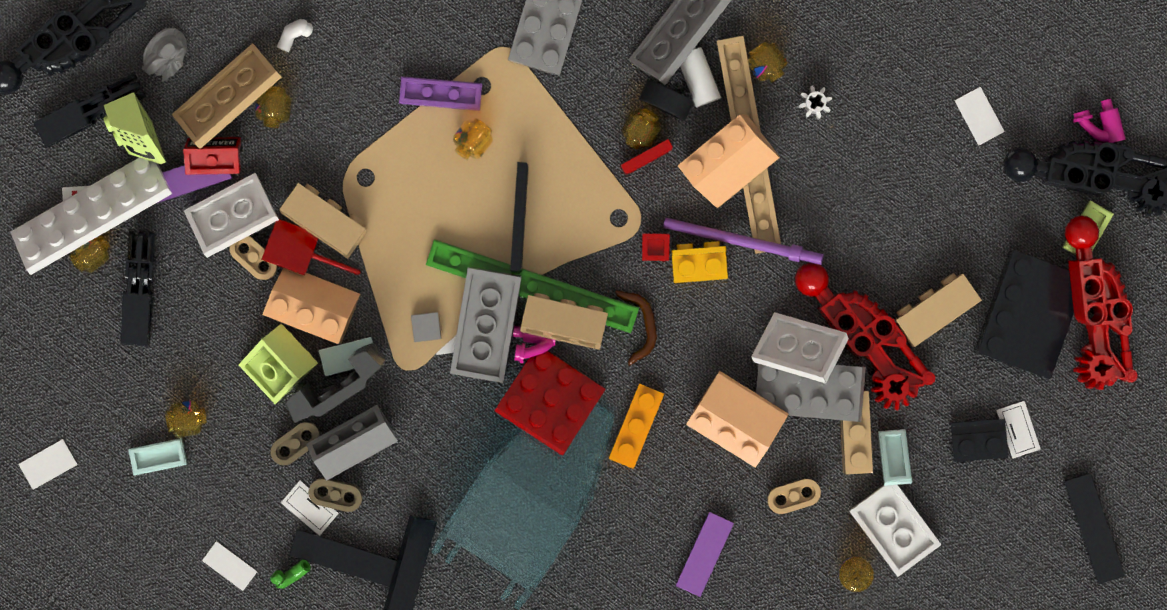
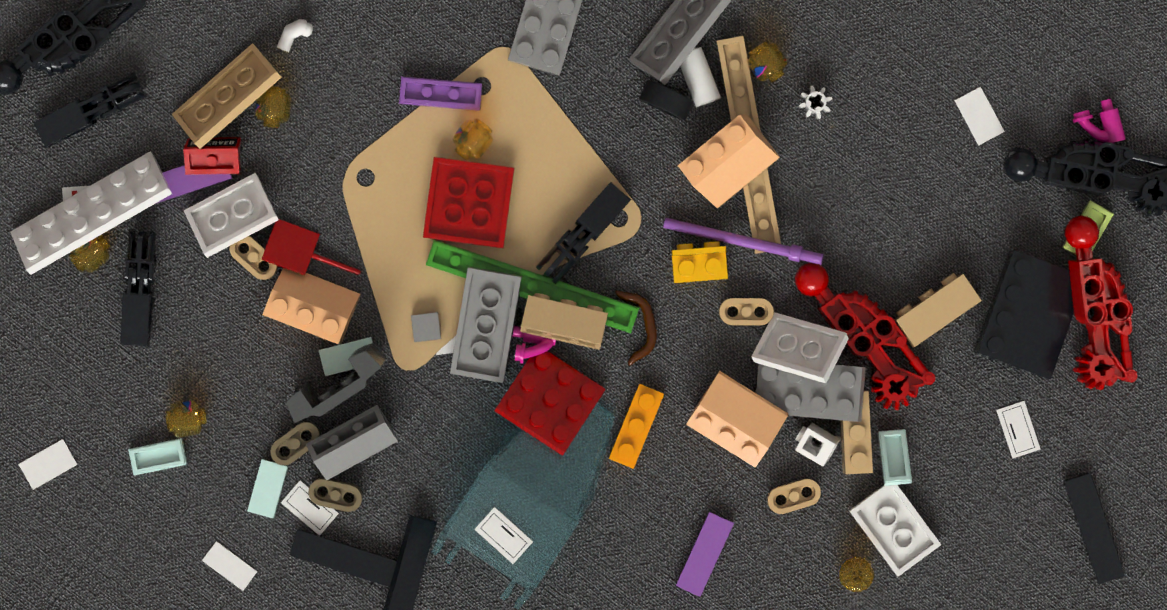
yellowish green slope [103,92,166,164] -> none
light grey hat [142,28,187,82] -> none
yellowish green slope [239,324,318,404] -> none
bright green arm [270,560,311,589] -> none
tan brick [279,183,367,259] -> none
black tile [510,162,529,274] -> none
red tile [620,139,673,175] -> none
clear yellow head [621,107,661,150] -> none
red plate [642,234,670,261] -> none
black plate [950,418,1008,462] -> none
none -> light aqua tile [247,459,289,518]
none -> red plate [423,157,515,249]
none -> white sticker [474,507,533,564]
none -> black arm [536,182,631,285]
none -> tan plate [719,298,774,325]
none -> white brick [795,423,841,466]

